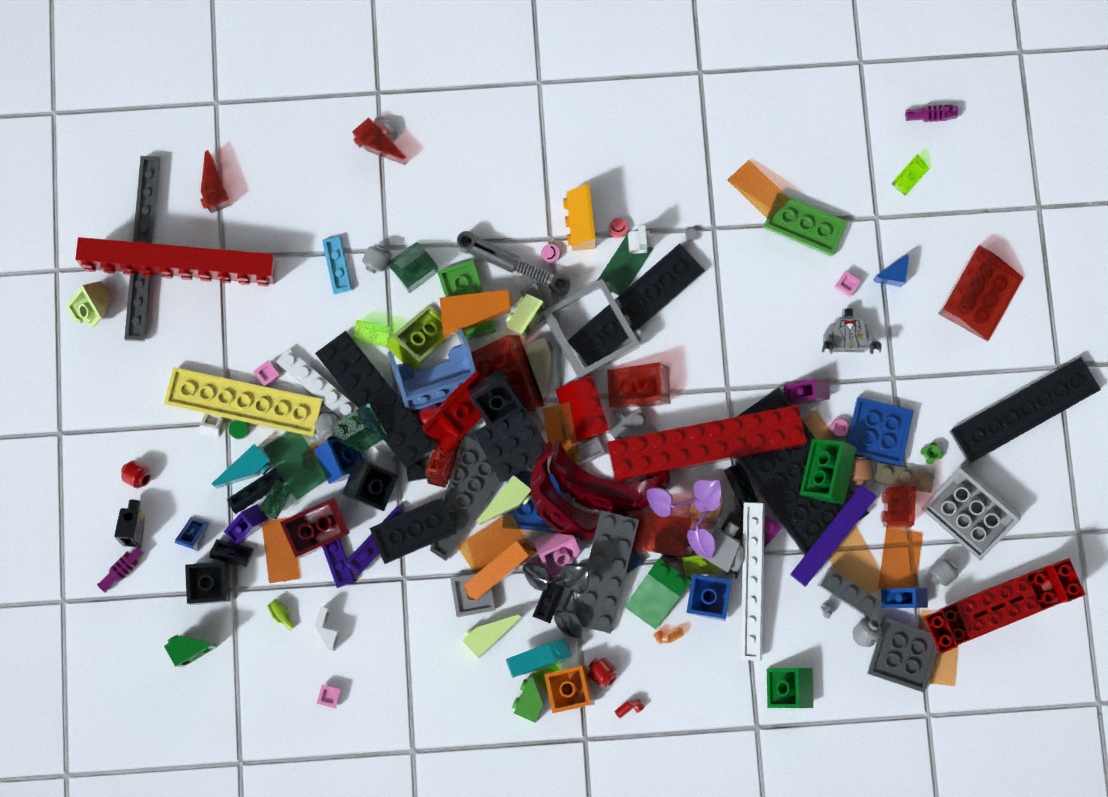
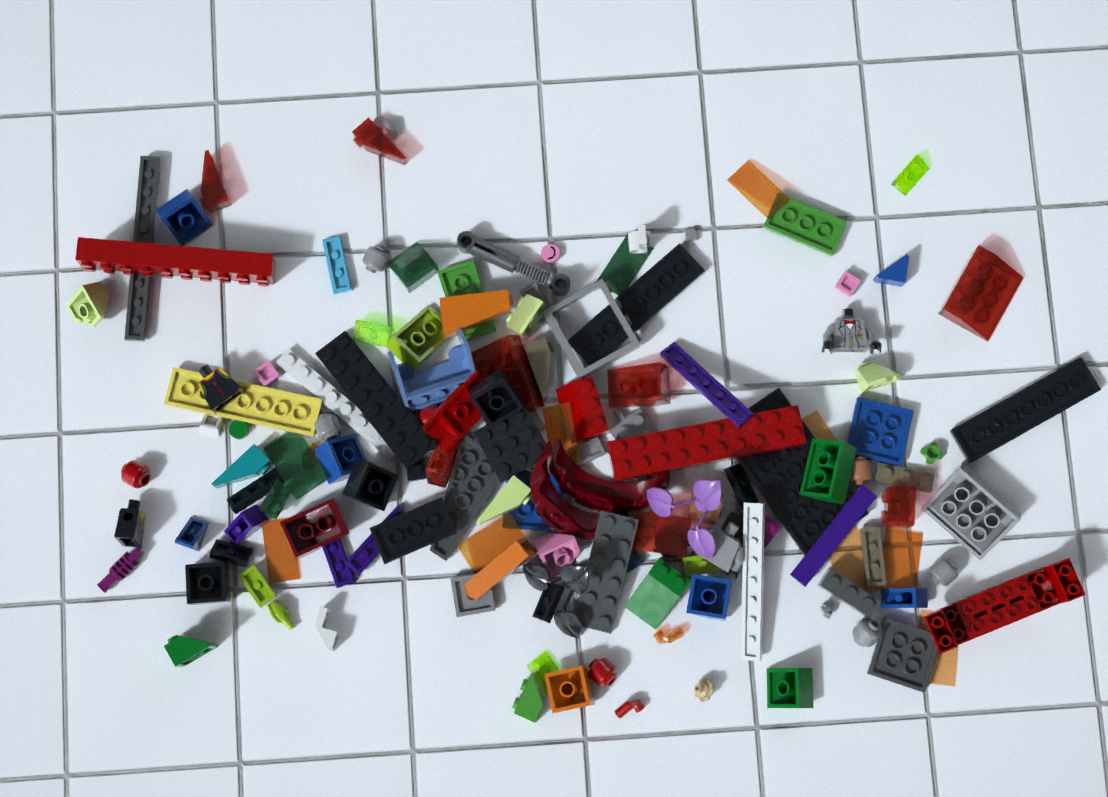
bright pink plate [316,684,342,709] -> none
clear green slope [330,403,388,453] -> none
yellowish green slope [462,614,521,658] -> none
teal slope [505,638,572,678] -> none
light orange slope [563,184,596,251] -> none
coral tile [609,218,628,238] -> none
magenta slope [784,379,830,404] -> none
bright pink tile [829,418,849,438] -> none
magenta hinge [905,104,958,122] -> none
none -> blue slope [156,189,213,246]
none -> black torso [198,364,245,414]
none -> lime plate [238,564,277,608]
none -> dark purple tile [660,342,754,428]
none -> tan plant [694,678,714,702]
none -> yellowish green slope [854,362,901,393]
none -> dark tan plate [860,527,887,587]

